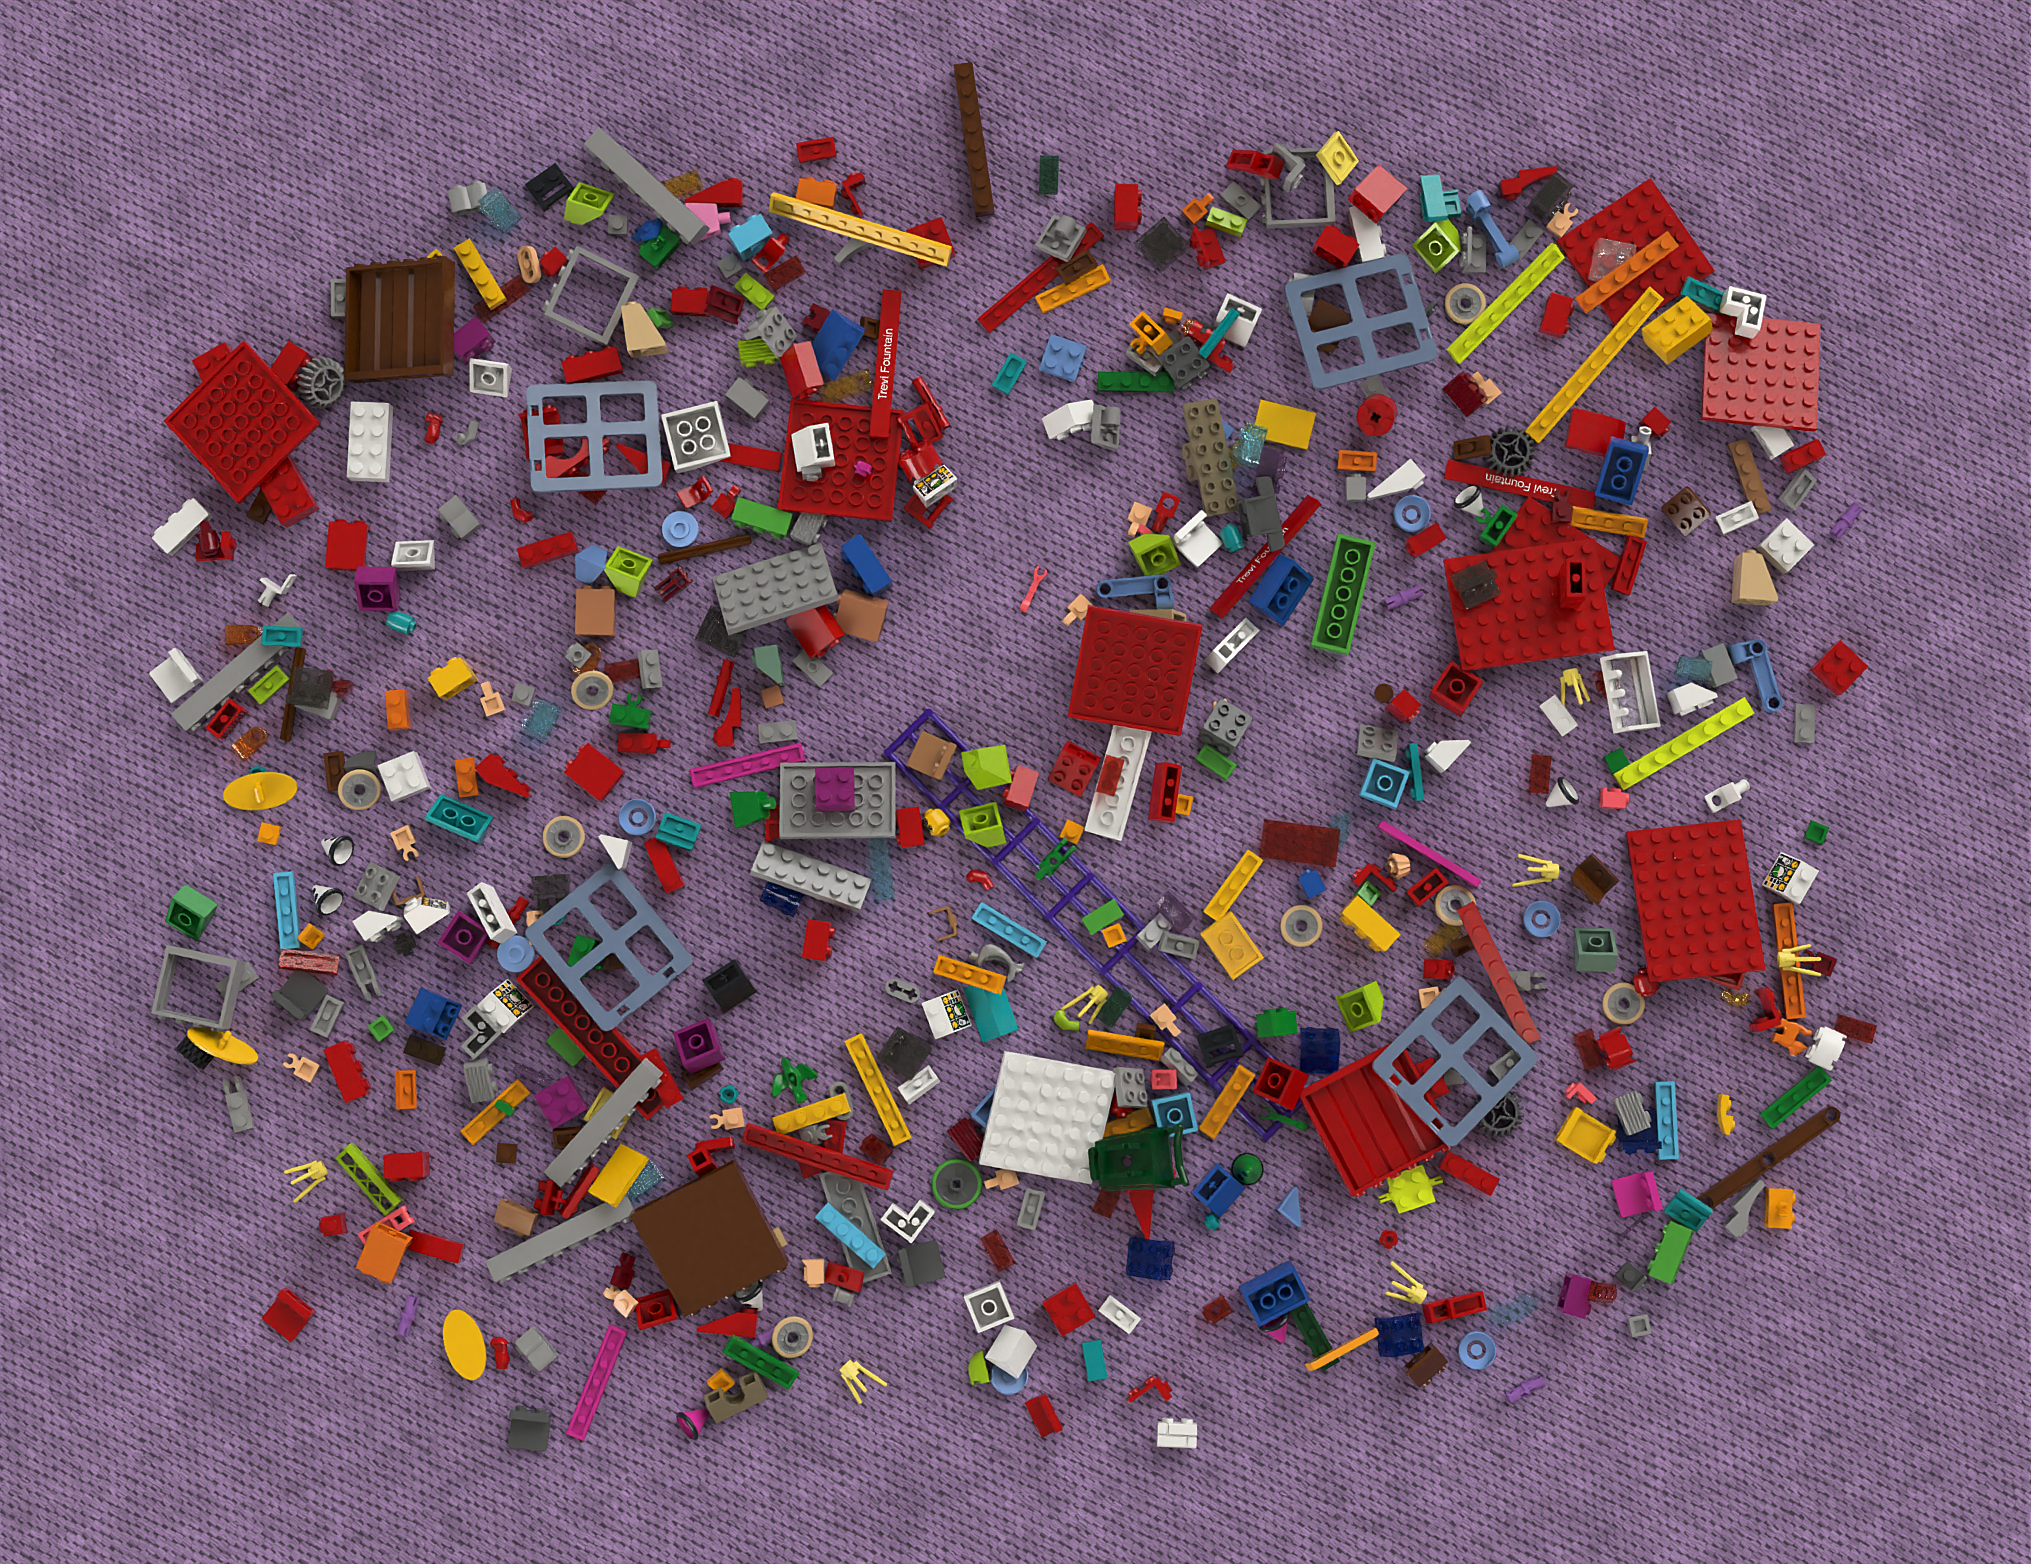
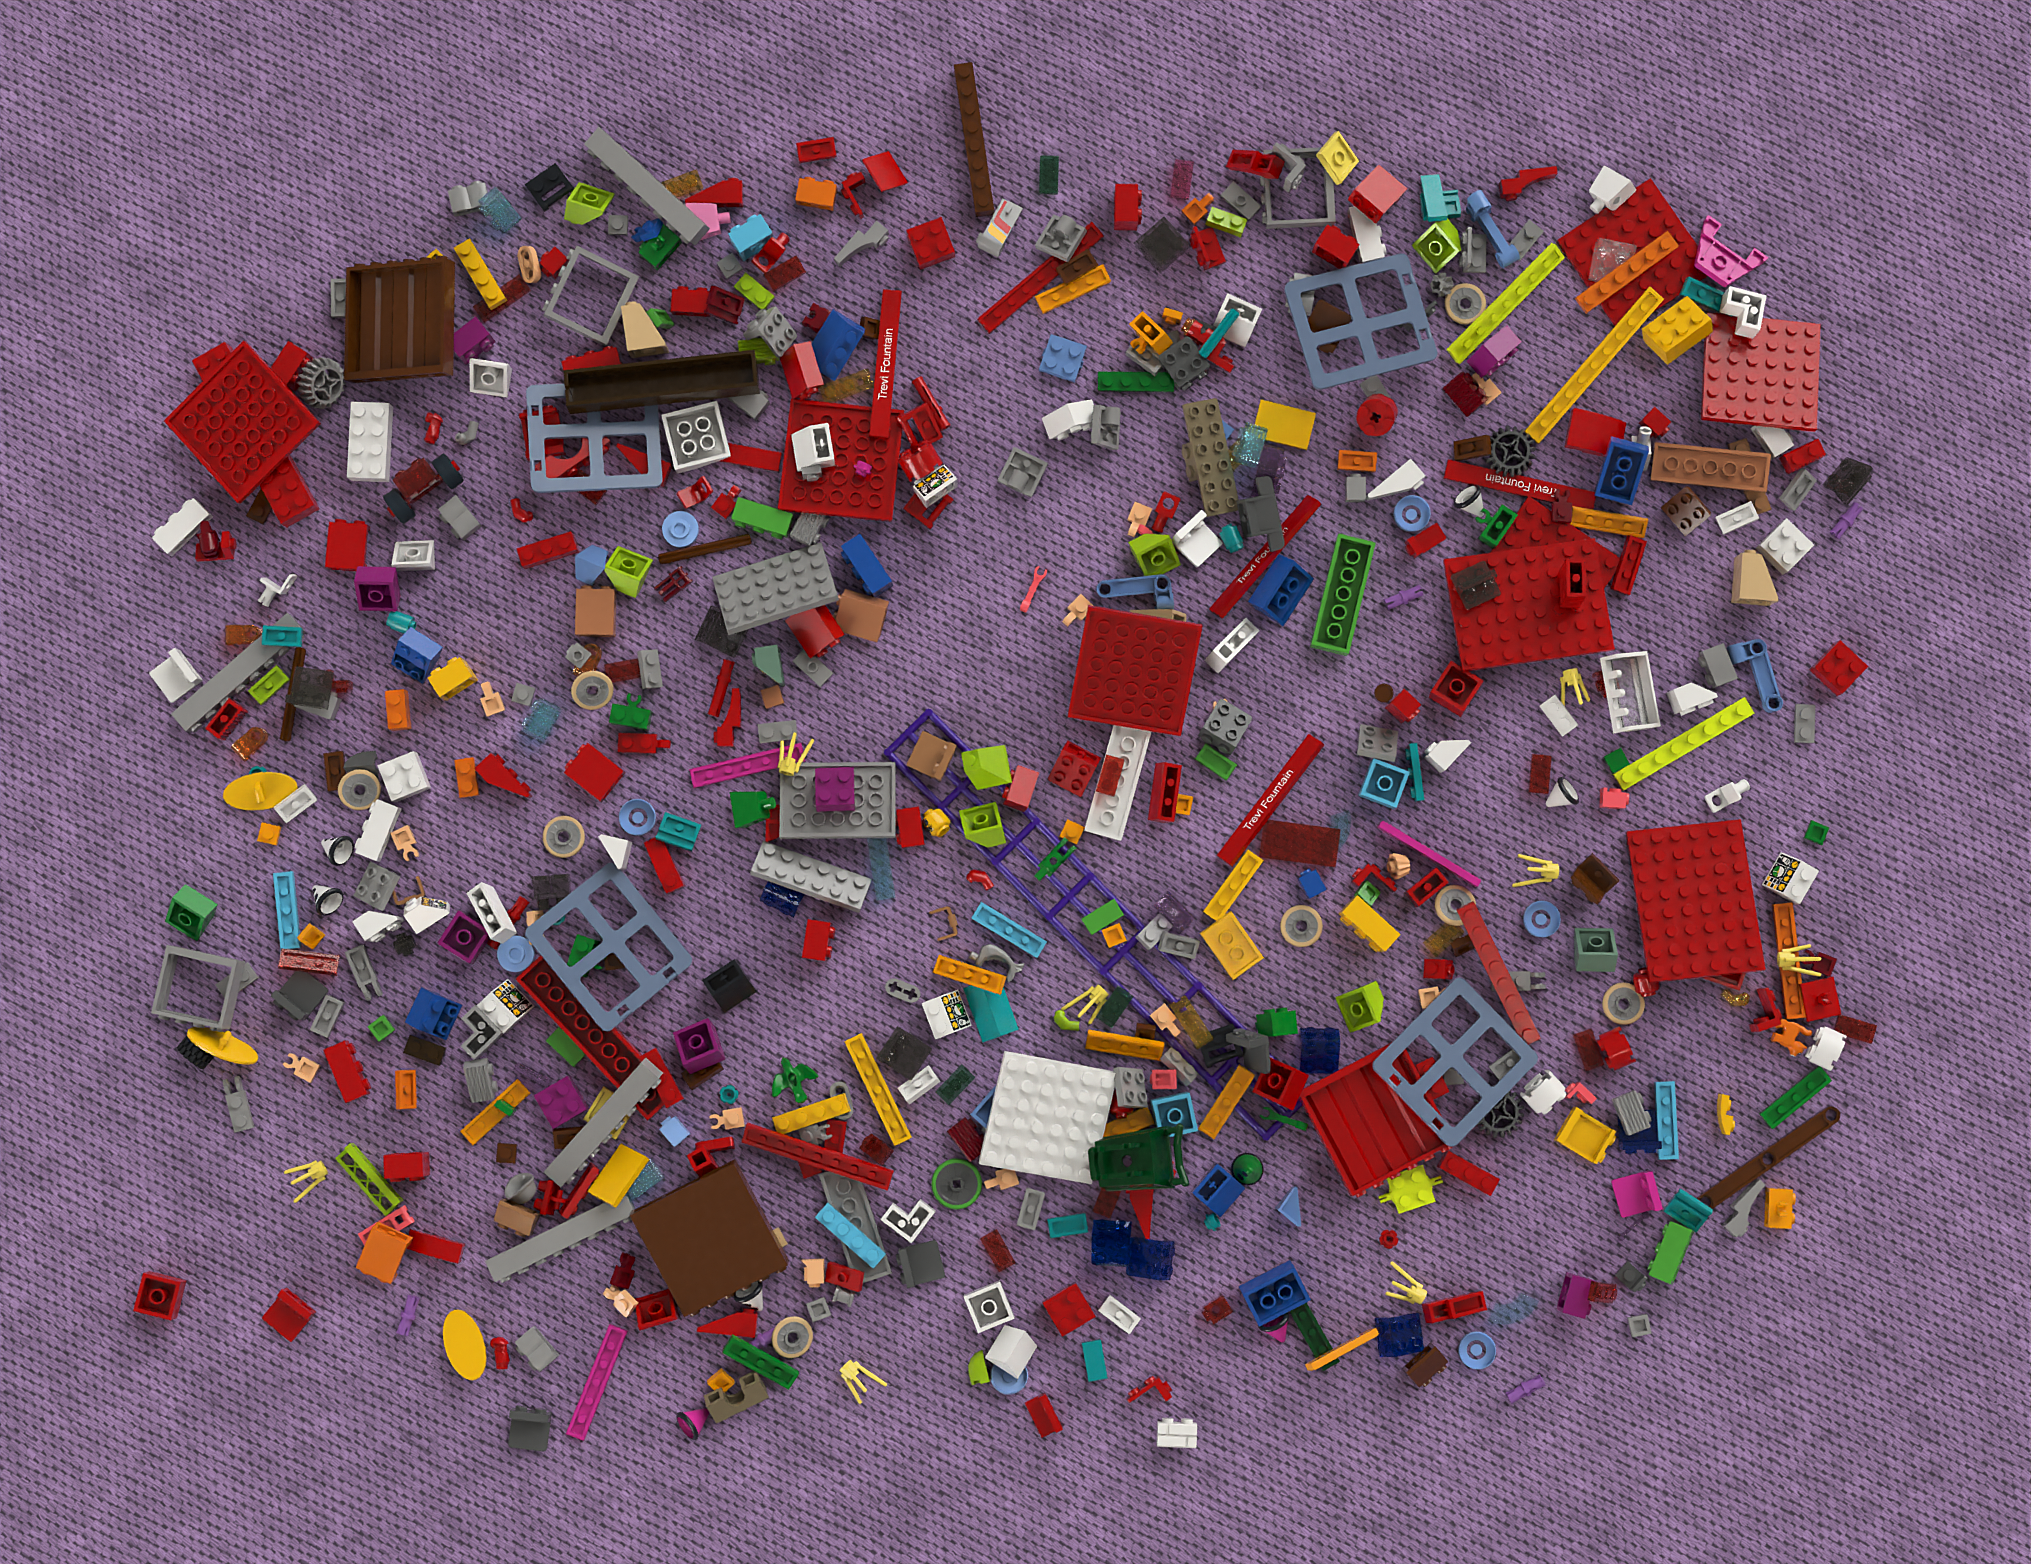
red brick [319,1213,347,1237] -> none
teal slope [424,794,493,844] -> none
yellow plate [768,192,952,267] -> none
teal plate [992,352,1027,395] -> none
clear smoke brick [1526,171,1574,224] -> none
red brick [1538,292,1575,338] -> none
light nougat plate [1546,203,1578,238] -> none
clear light blue brick [1675,656,1713,682] -> none
none -> red brick [133,1271,187,1320]
none -> white plate [274,784,317,823]
none -> white brick [355,799,402,862]
none -> brick [383,453,464,524]
none -> blue slope [391,627,443,684]
none -> light grey helmet [505,1173,536,1204]
none -> dark brown piece [563,350,760,414]
none -> light blue brick [659,1116,691,1147]
none -> light yellow plant [777,732,814,776]
none -> light grey plate [806,1297,831,1322]
none -> red piece [862,151,908,192]
none -> clear green plate [935,1064,976,1105]
none -> light grey door [976,198,1023,257]
none -> light grey plate [997,447,1048,498]
none -> teal plate [1047,1213,1089,1238]
none -> clear blue bracket [1091,1219,1132,1267]
none -> clear yellow plate [1169,995,1214,1049]
none -> clear pink plate [1170,159,1194,200]
none -> red tile [1217,734,1324,867]
none -> dark grey bracket [1226,1028,1271,1074]
none -> light grey gear [1430,272,1454,297]
none -> magenta brick [1466,325,1522,379]
none -> white brick [1520,1070,1566,1115]
none -> white torso [1589,165,1636,214]
none -> nougat plate [1650,442,1771,493]
none -> wing [1694,215,1768,288]
none -> red piece [1799,976,1841,1022]
none -> clear smoke bracket [1823,457,1873,505]

